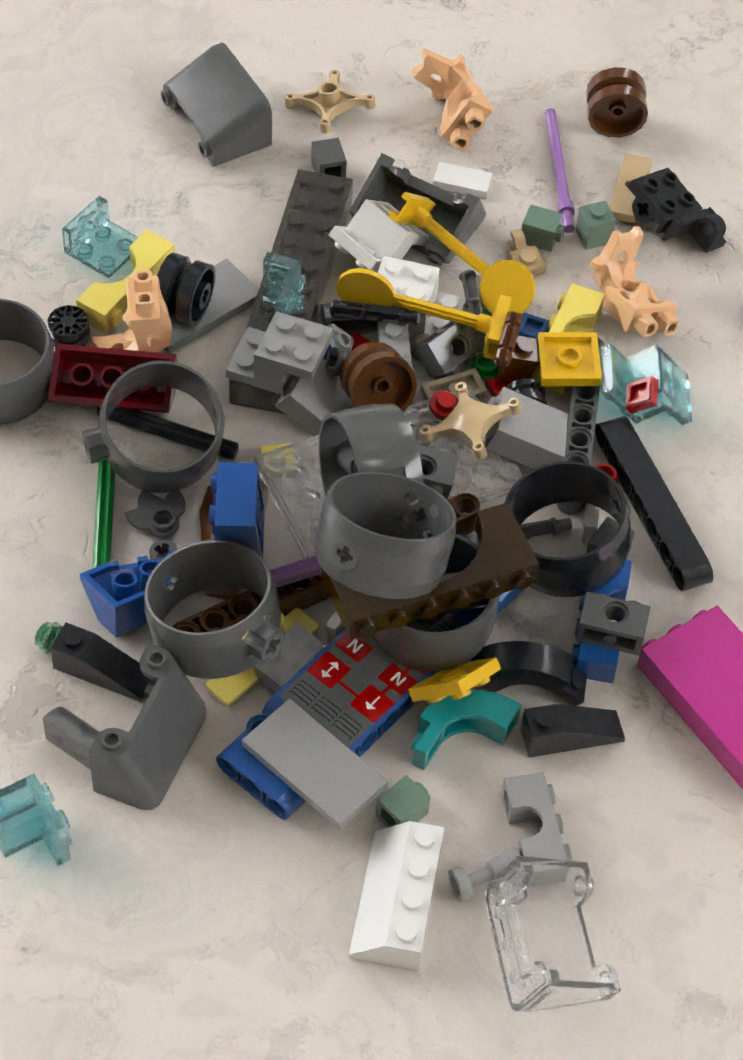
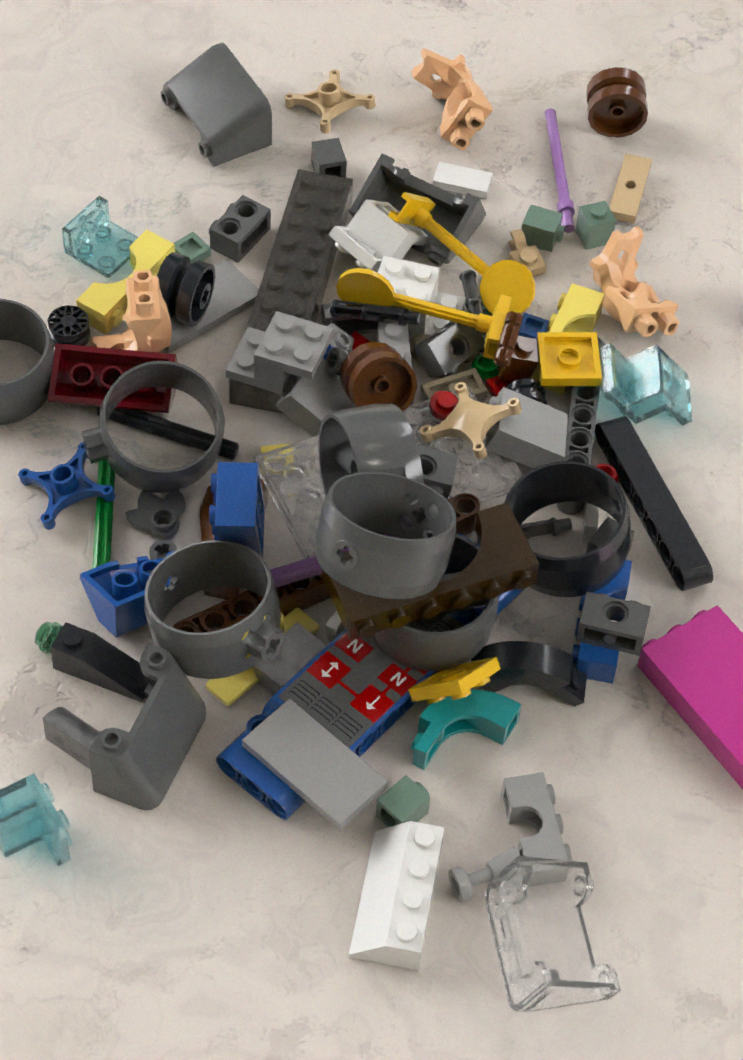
clear light blue bracket [263,252,305,316] -> none
black slope [521,704,625,758] -> none
red tile [625,375,658,414] -> none
black plate [628,167,727,253] -> none
none -> blue piece [18,442,116,530]
none -> sand green plate [174,232,211,263]
none -> dark grey brick [209,195,271,263]

